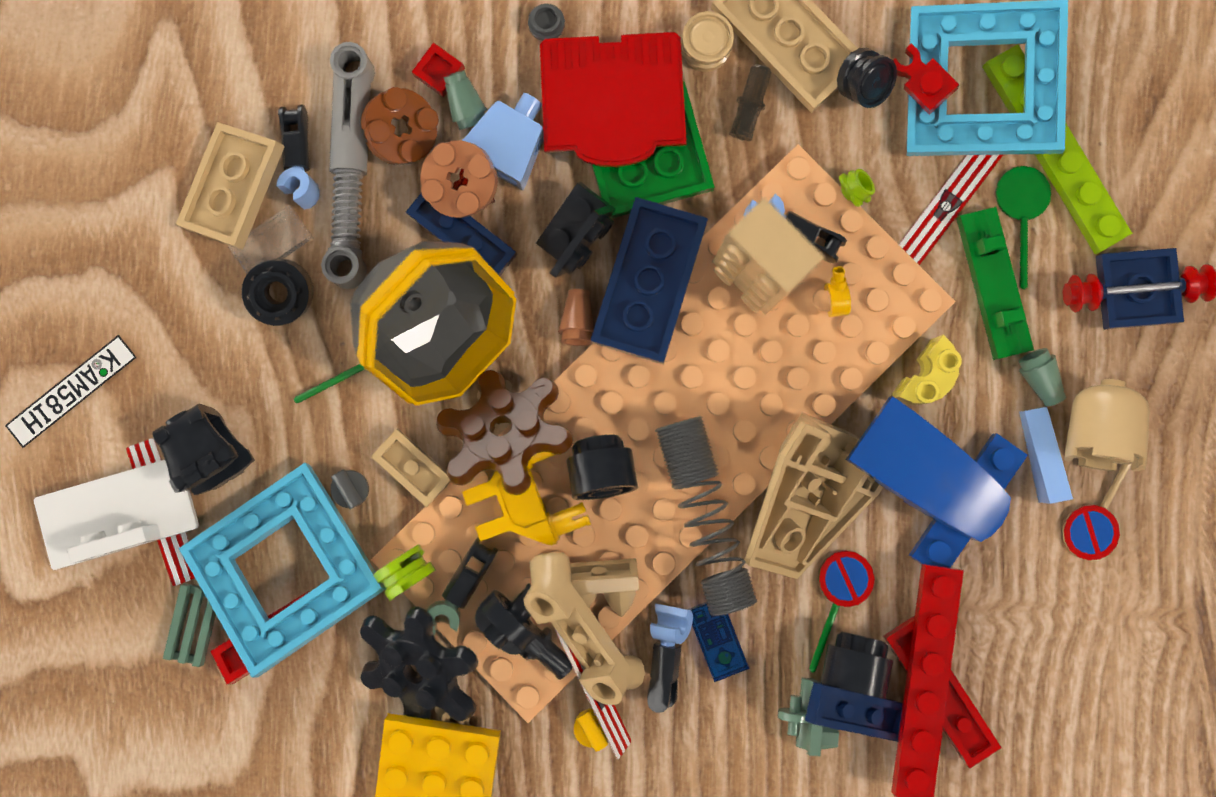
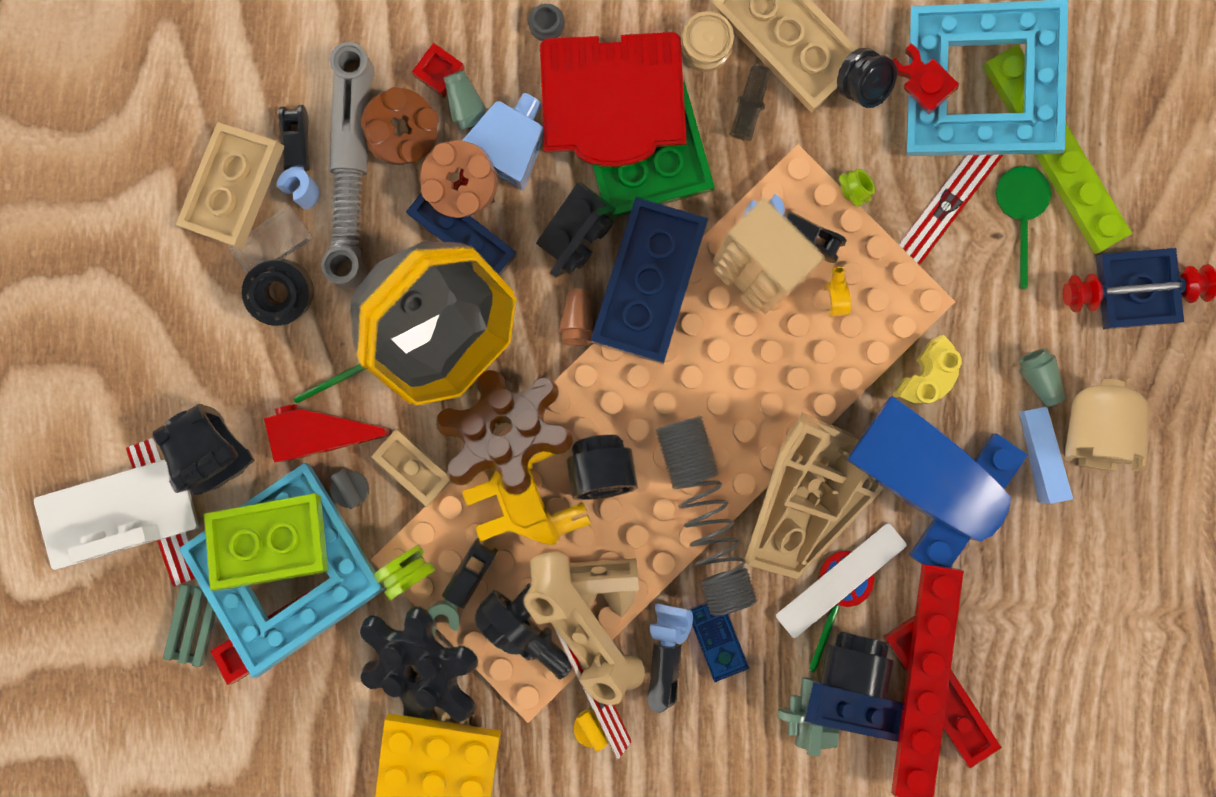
sticker [5,335,136,448] -> none
green hinge [956,207,1034,360] -> none
piece [1062,464,1131,561] -> none
none -> lime plate [204,493,329,591]
none -> red slope [264,404,392,463]
none -> white sticker [776,523,907,638]

